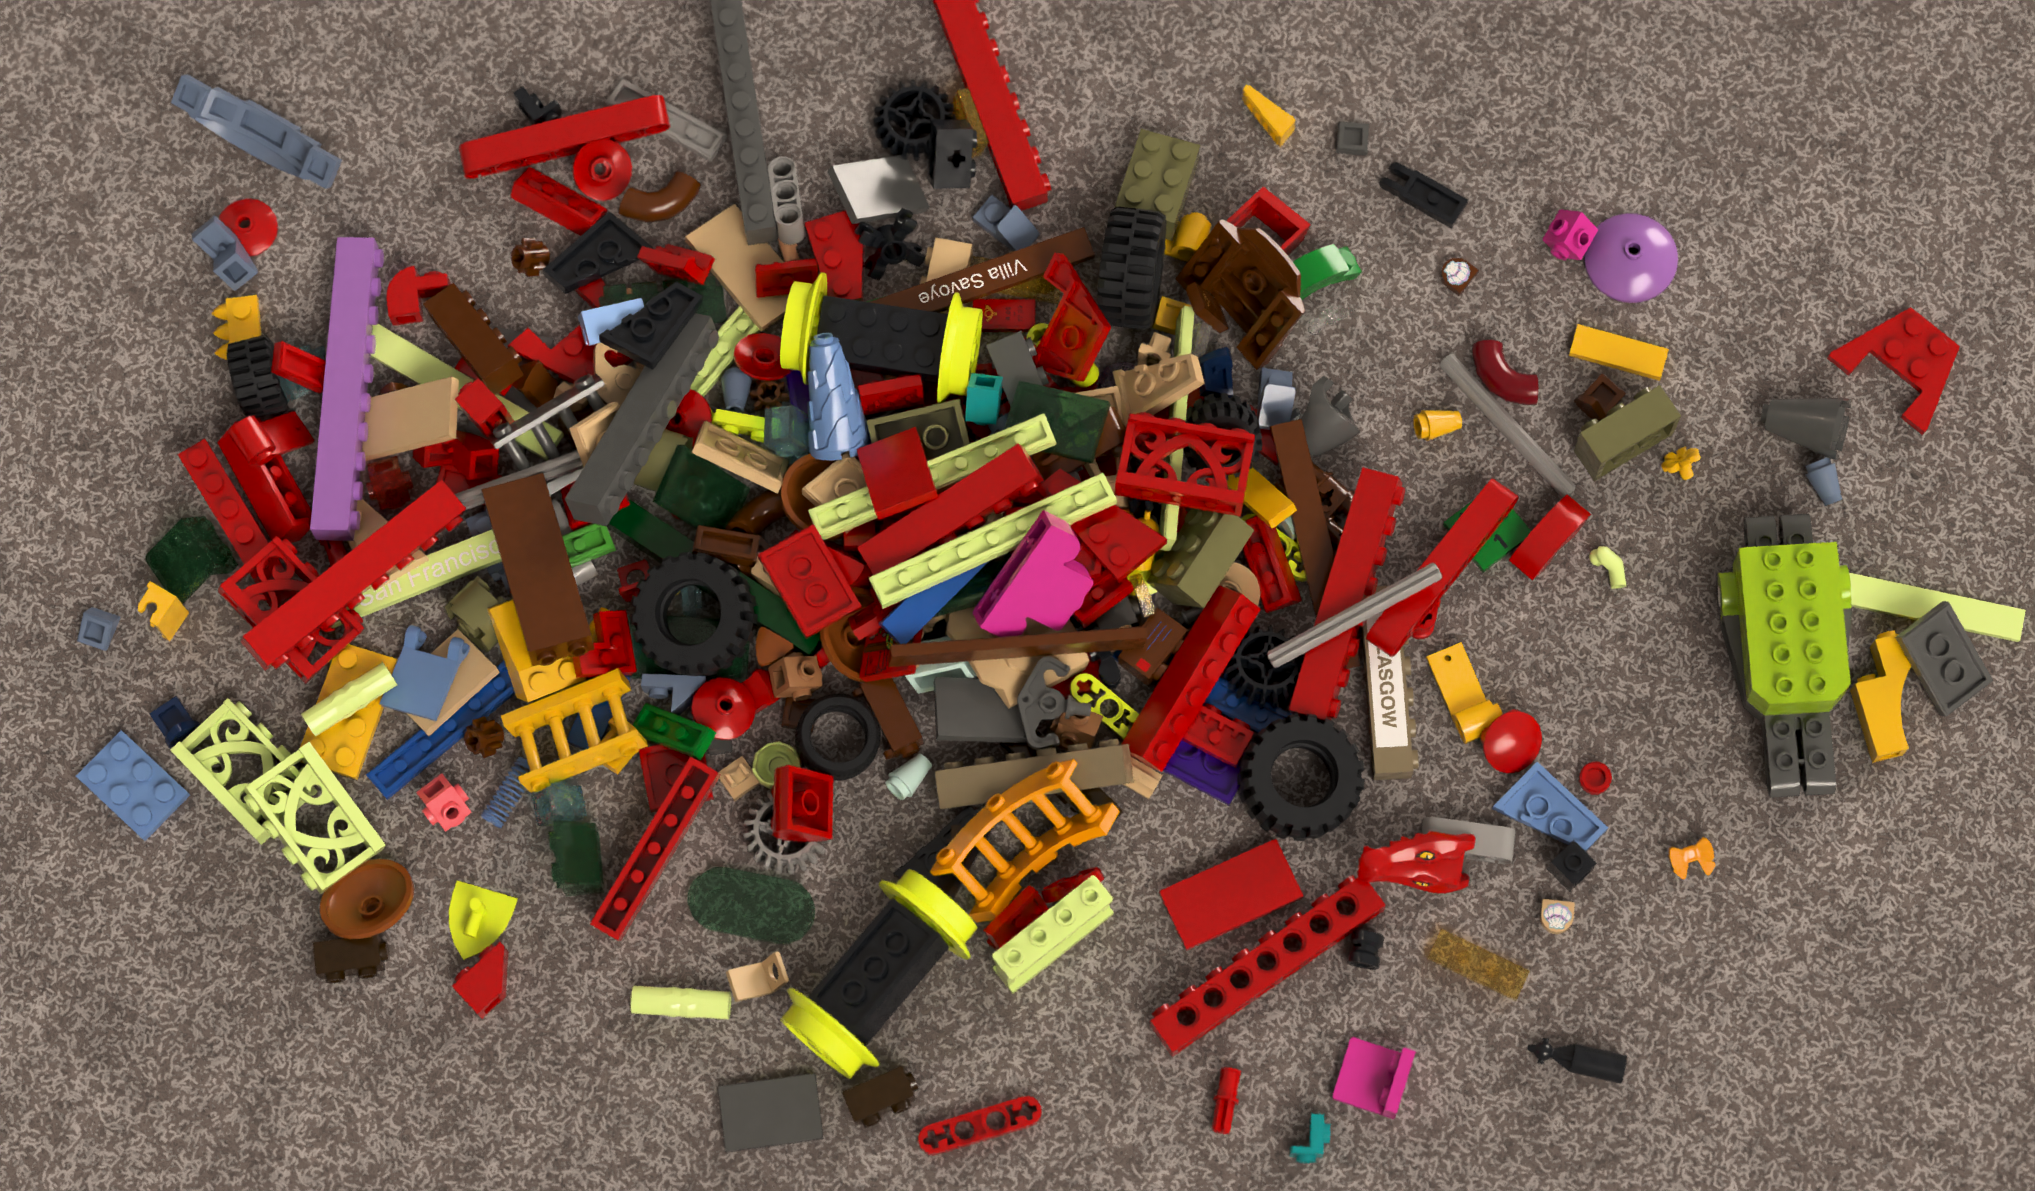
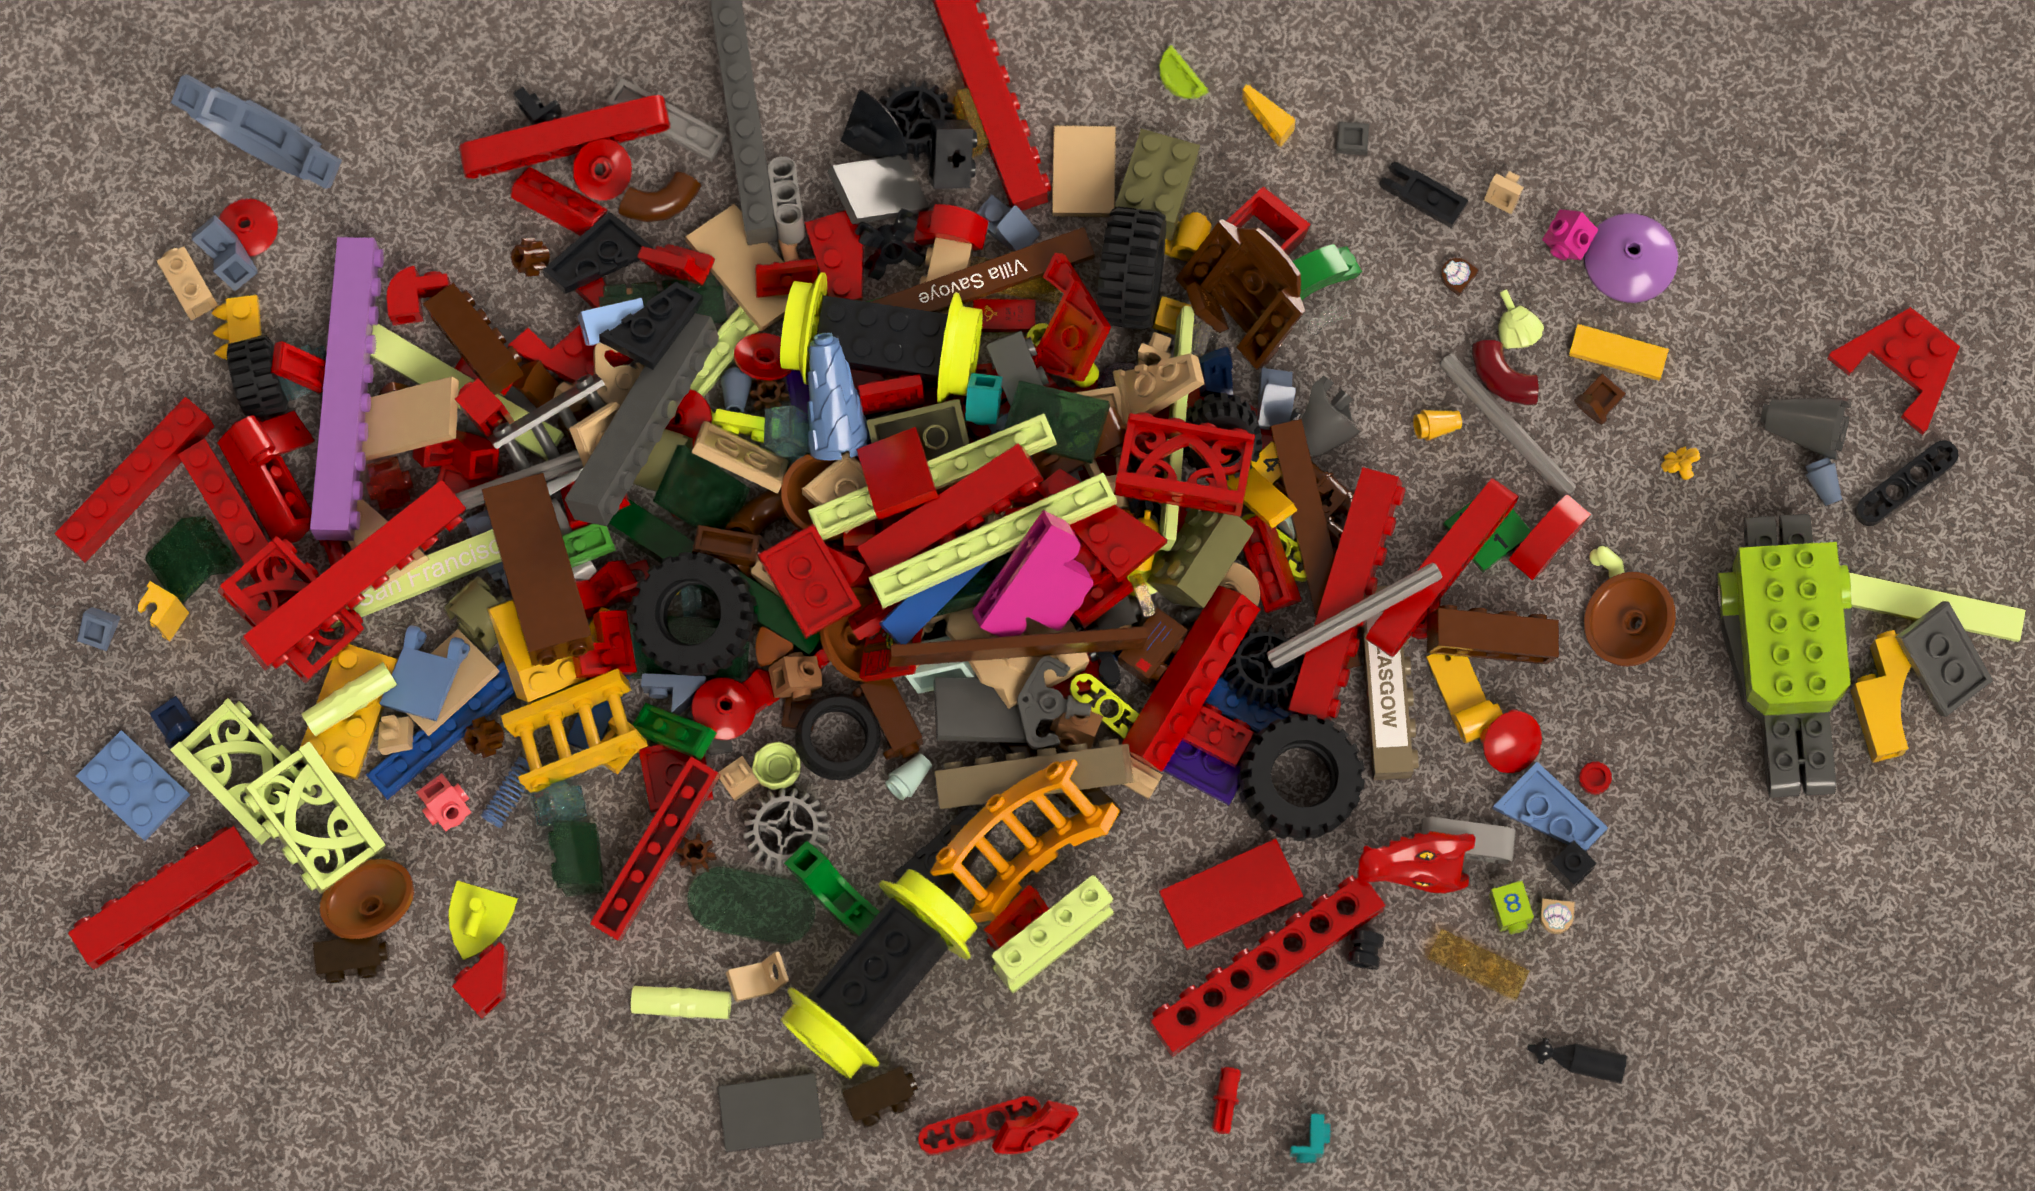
red brick [771,765,834,842] -> none
red tile [1041,867,1104,903] -> none
dark pink bracket [1332,1037,1416,1119] -> none
olive brick [1574,385,1681,481] -> none
light orange piece [1668,837,1716,879] -> none
none -> red brick [54,396,215,563]
none -> red brick [68,826,259,970]
none -> tan brick [157,246,218,321]
none -> tan tile [378,715,414,755]
none -> red brick [576,560,637,618]
none -> reddish brown gear [676,833,717,875]
none -> green arch [784,841,880,937]
none -> black shield [841,89,908,158]
none -> red brick [913,204,989,251]
none -> red tile [992,1100,1079,1154]
none -> tan tile [1052,126,1116,217]
none -> lime tile [1159,45,1208,99]
none -> yellow tile [1251,442,1281,485]
none -> reddish brown brick [1427,605,1559,664]
none -> tan tile [1484,171,1524,214]
none -> lime brick [1489,881,1534,934]
none -> yellowish green piece [1498,289,1544,349]
none -> dark orange dish [1584,572,1676,667]
none -> black beam [1855,440,1959,526]

